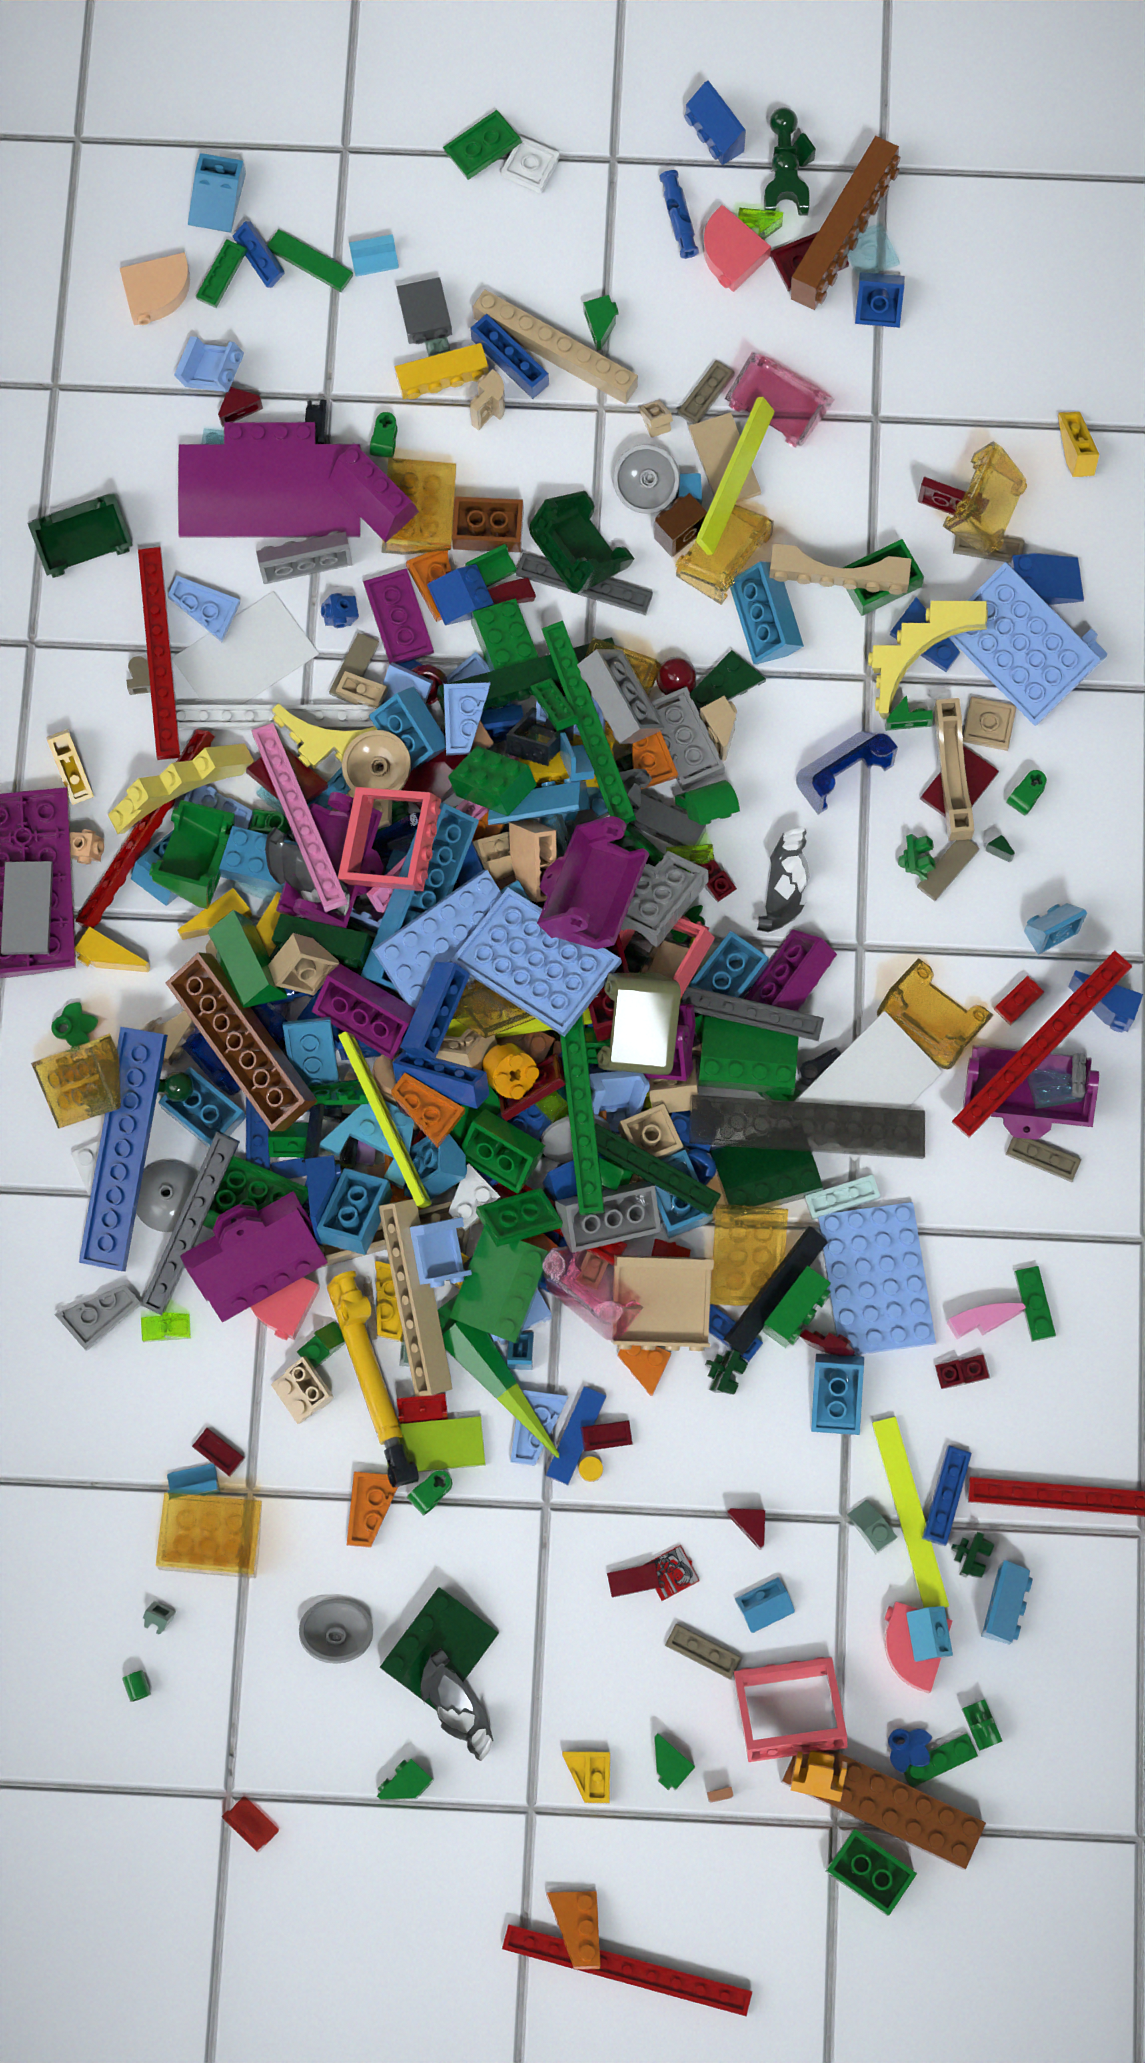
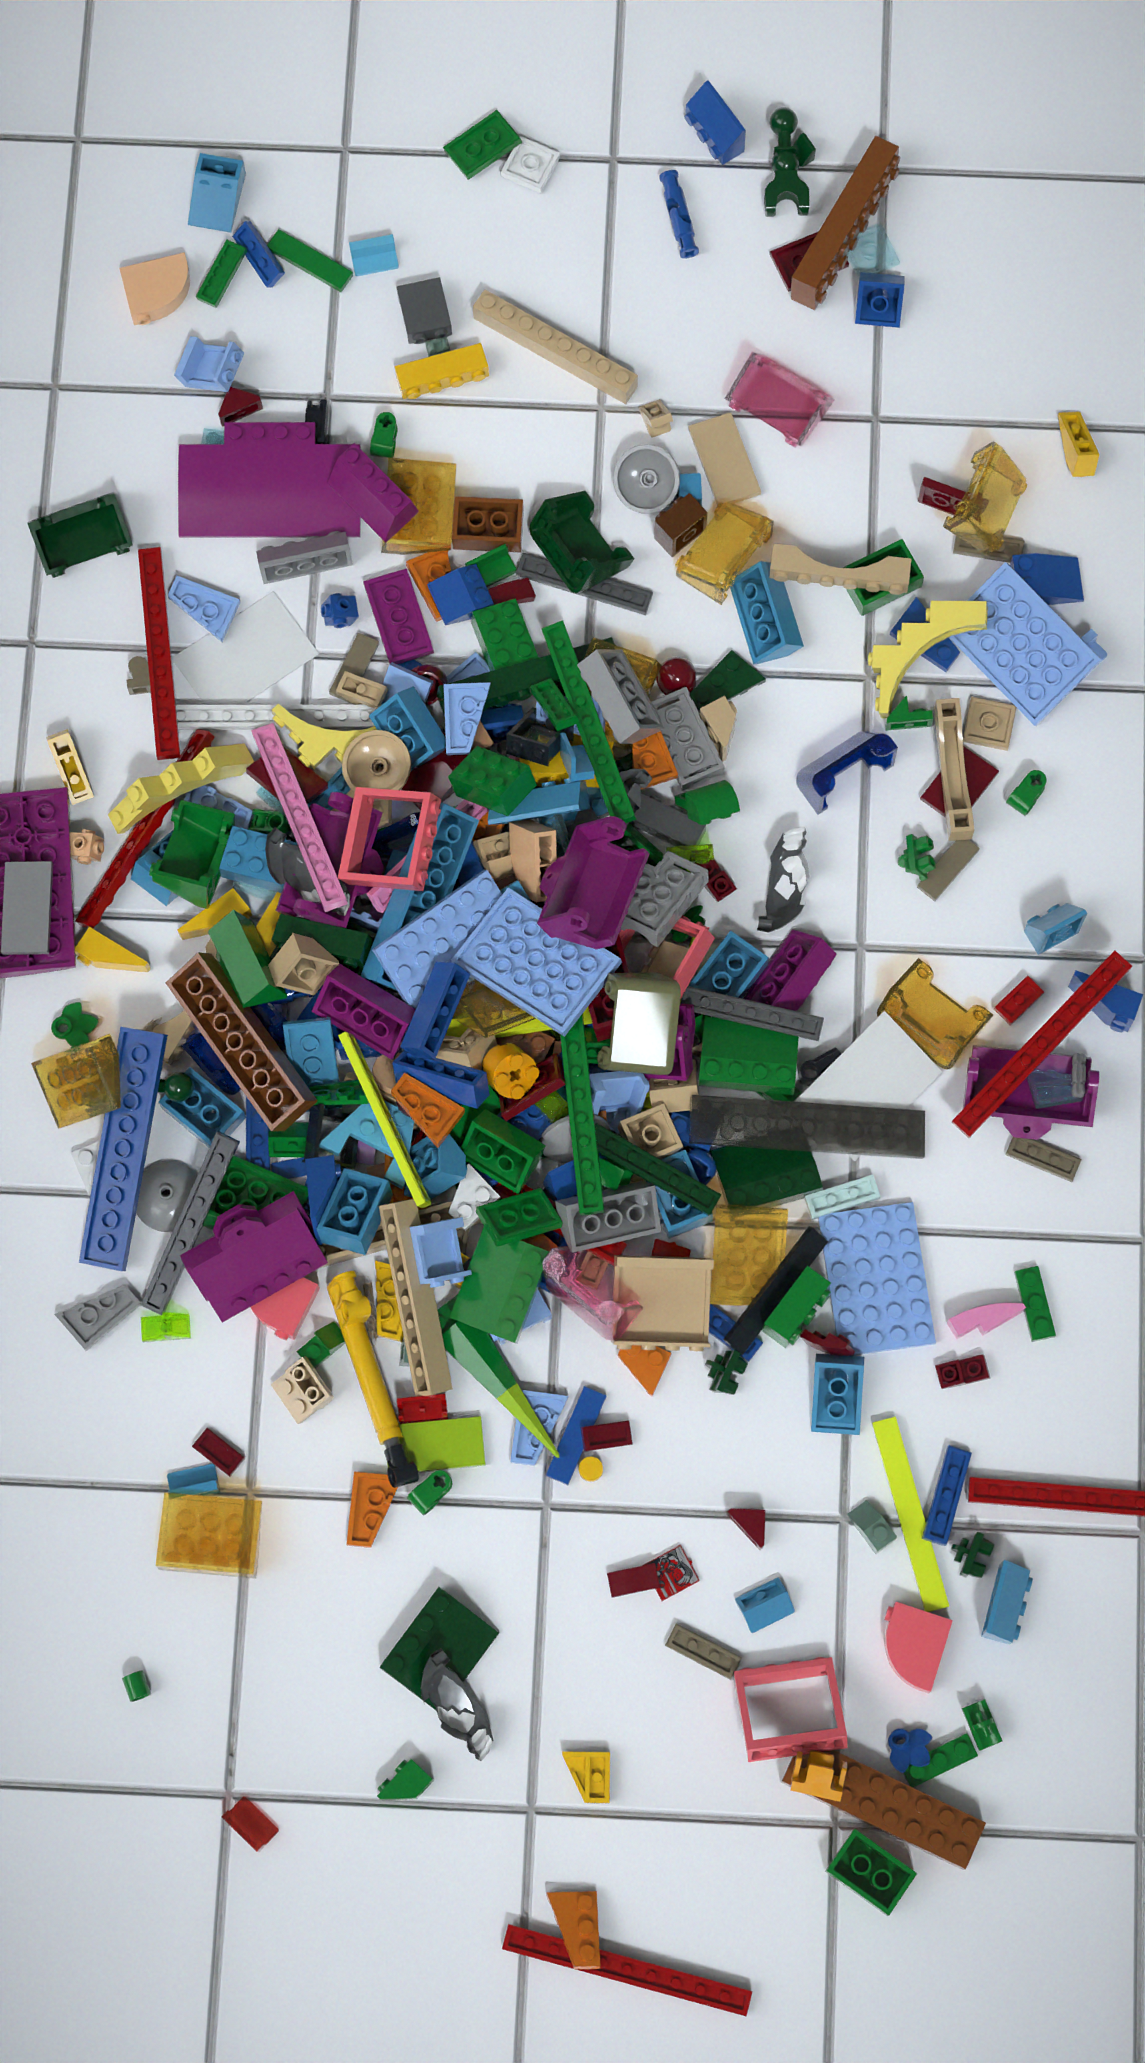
sand green tile [143,1601,176,1634] -> none
light grey dish [299,1599,373,1664] -> none
dark green wheel [392,801,413,825] -> none
blue brick [470,314,549,399] -> none
tan brick [470,369,505,431] -> none
dark azure slope [507,1332,534,1370] -> none
green slope [583,295,619,351] -> none
dark green slope [624,942,649,973] -> none
green slope [654,1733,695,1791] -> none
dark tan tile [678,360,735,424] -> none
neon yellow tile [695,397,775,555] -> none
coral brick [704,205,771,292] -> none
nougat tile [707,1787,734,1803] -> none
clear neon green slope [738,207,783,240] -> none
medium azure panel [906,1606,953,1662] -> none
dark green slope [985,835,1015,862] -> none

